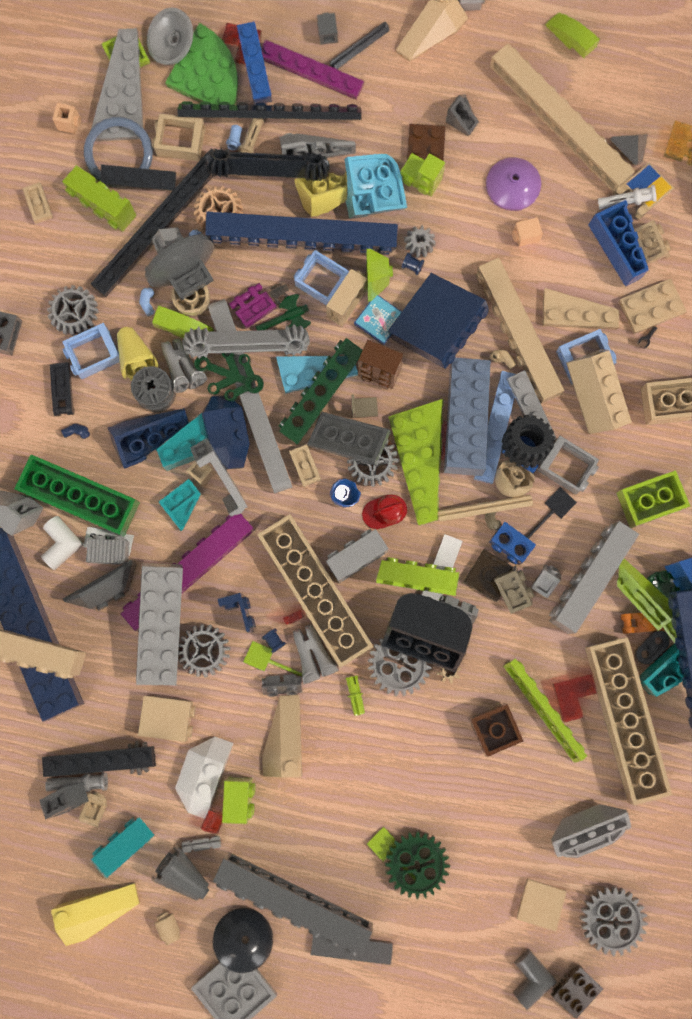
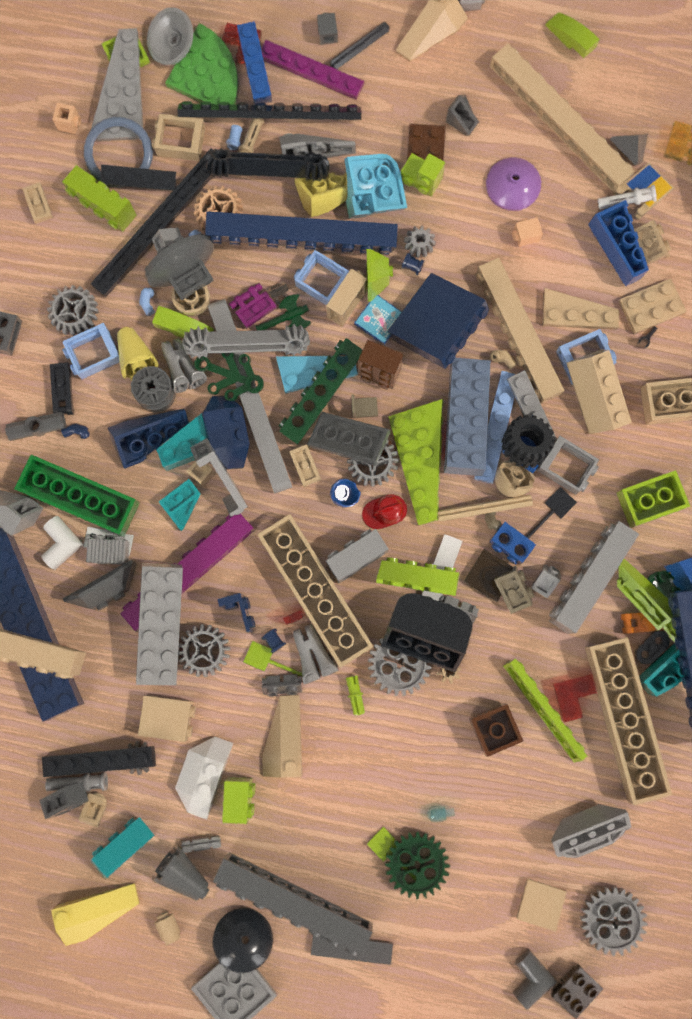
clear red tile [200,810,223,834] -> none
none -> dark grey piece [5,412,67,441]
none -> clear light blue cylinder [427,805,455,822]

